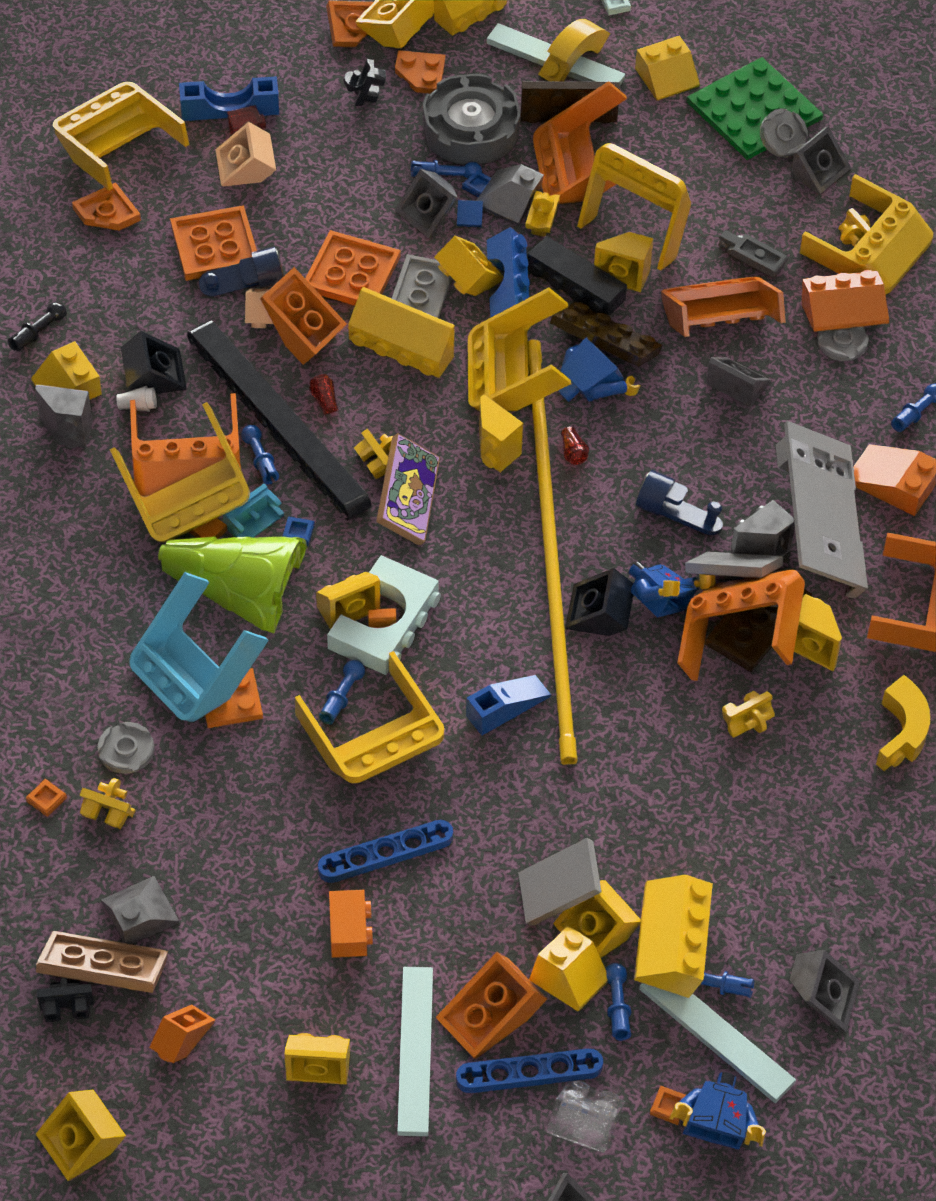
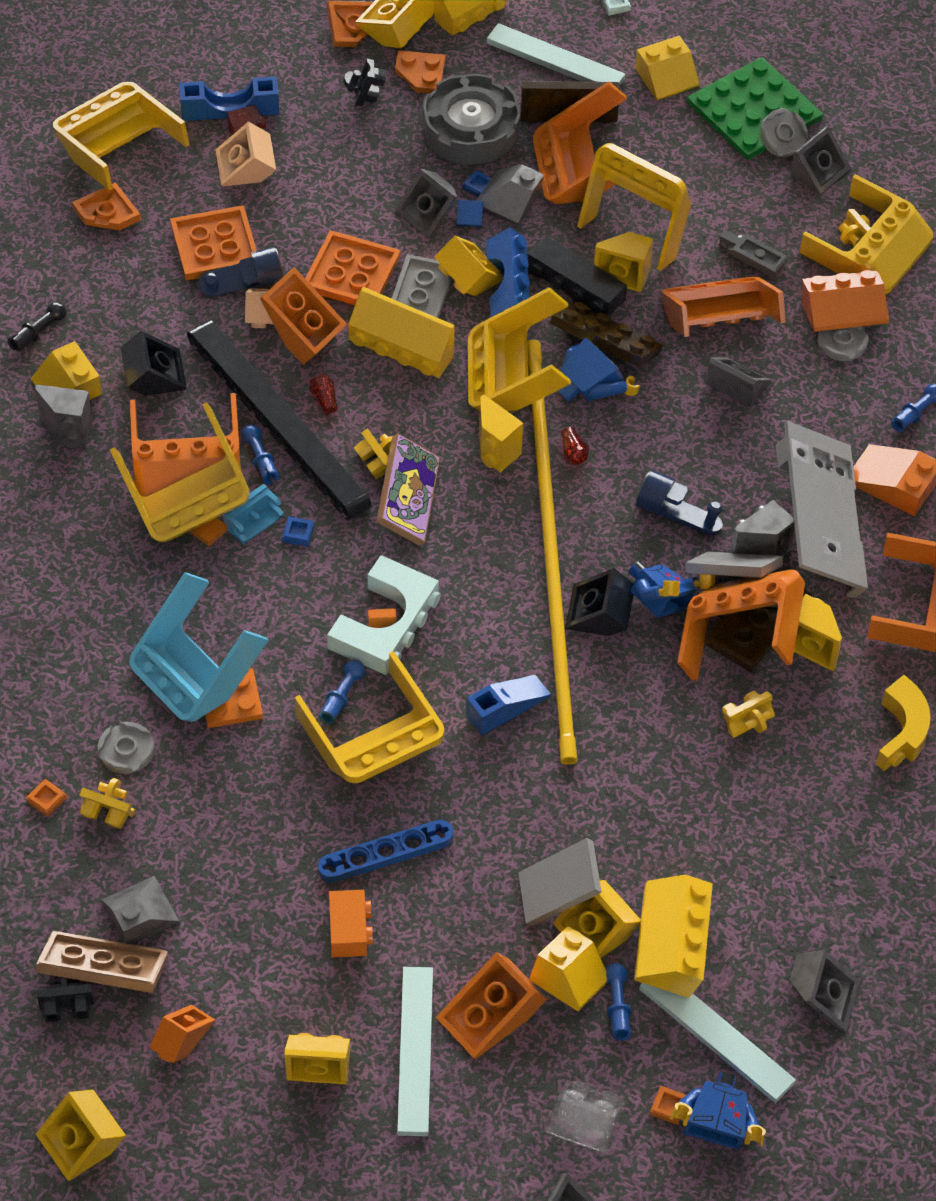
white cone [117,386,157,412] -> none
lime cone [158,536,307,633] -> none
yellow slope [316,572,380,630] -> none
blue pin [411,160,482,179] -> none
blue beam [456,1049,603,1093] -> none
yellow hips [525,191,560,236] -> none
yellow arch [538,19,611,82] -> none
blue pin [701,971,754,998] -> none

